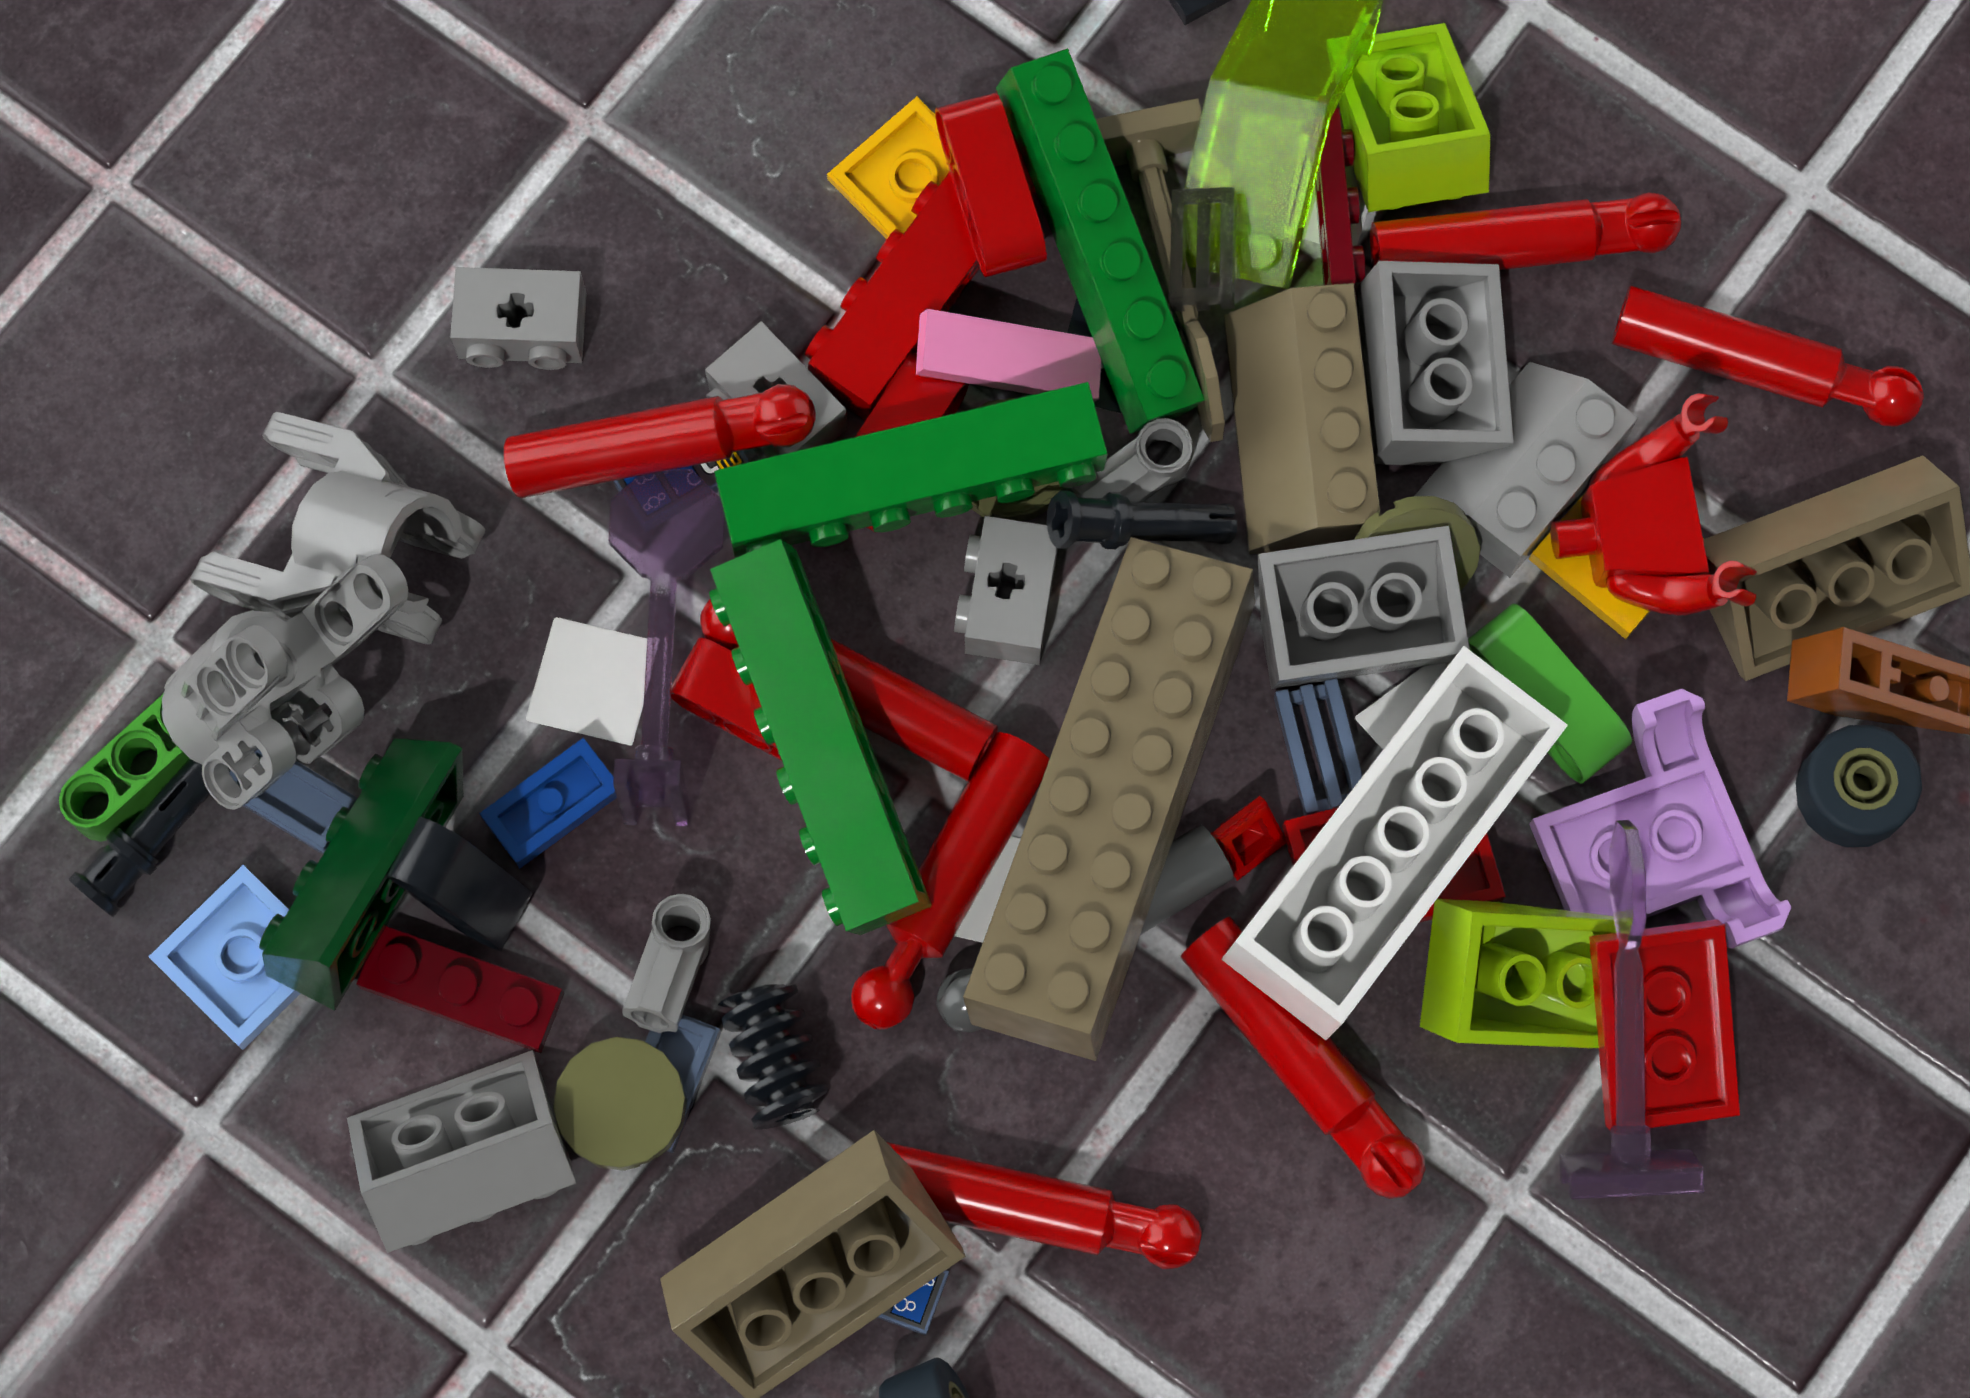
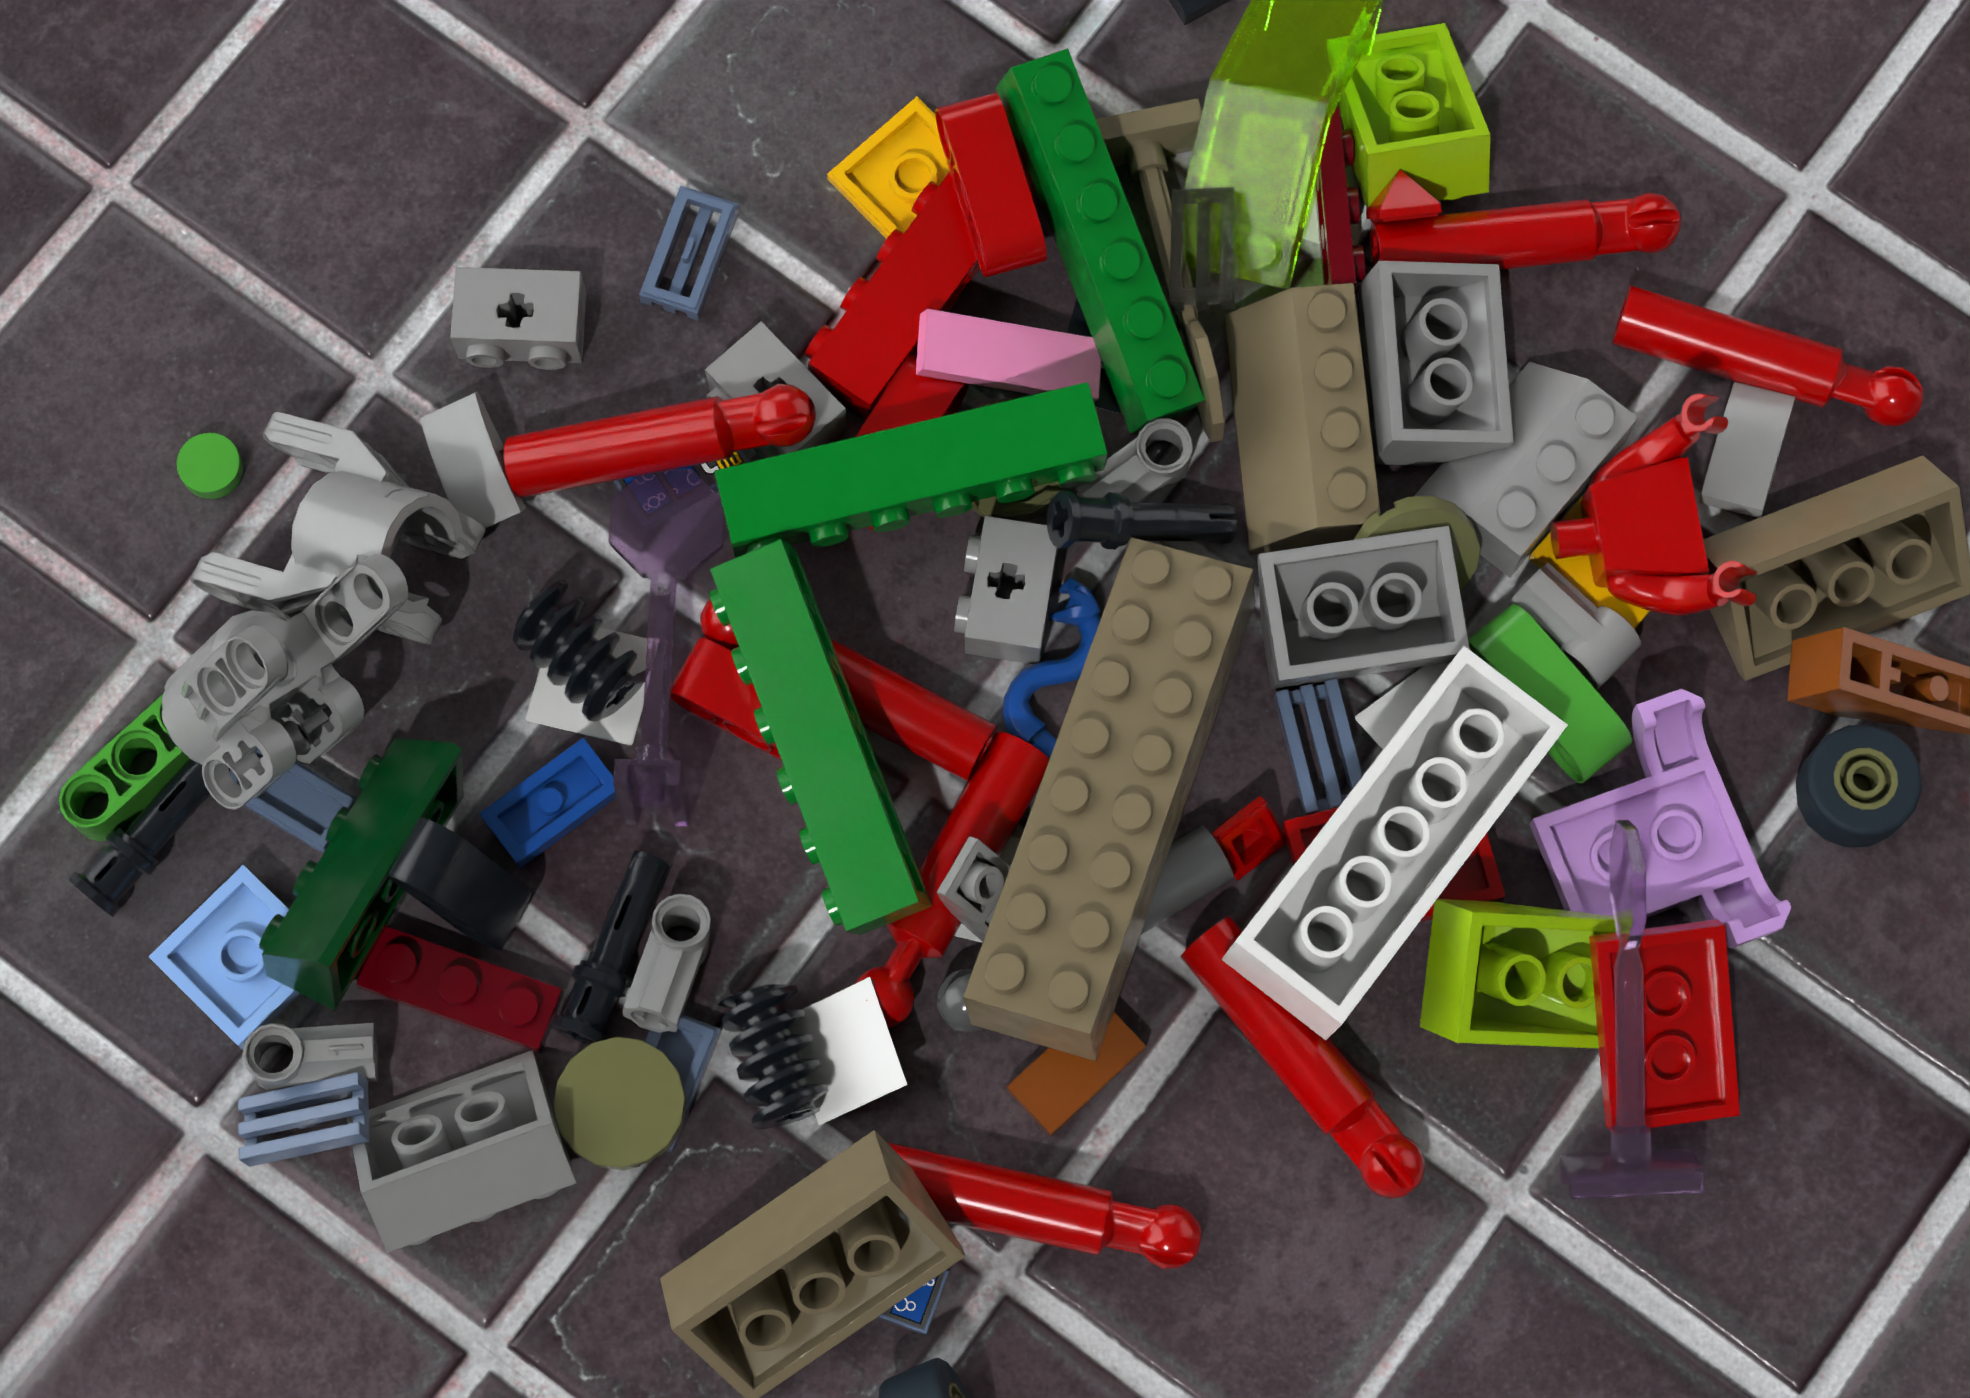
none -> bright green tile [177,433,244,499]
none -> sand blue tile [238,1072,370,1167]
none -> light grey piece [243,1023,379,1092]
none -> light grey slope [420,391,526,528]
none -> black piece [513,579,650,721]
none -> black pin [550,850,670,1045]
none -> sand blue tile [639,185,740,321]
none -> white sticker [790,977,908,1125]
none -> light grey slope [937,836,1011,942]
none -> blue animal [1002,578,1101,759]
none -> dark orange tile [1006,1012,1146,1137]
none -> red slope [1366,169,1442,222]
none -> light grey piece [1509,563,1641,690]
none -> light grey slope [1699,382,1796,518]

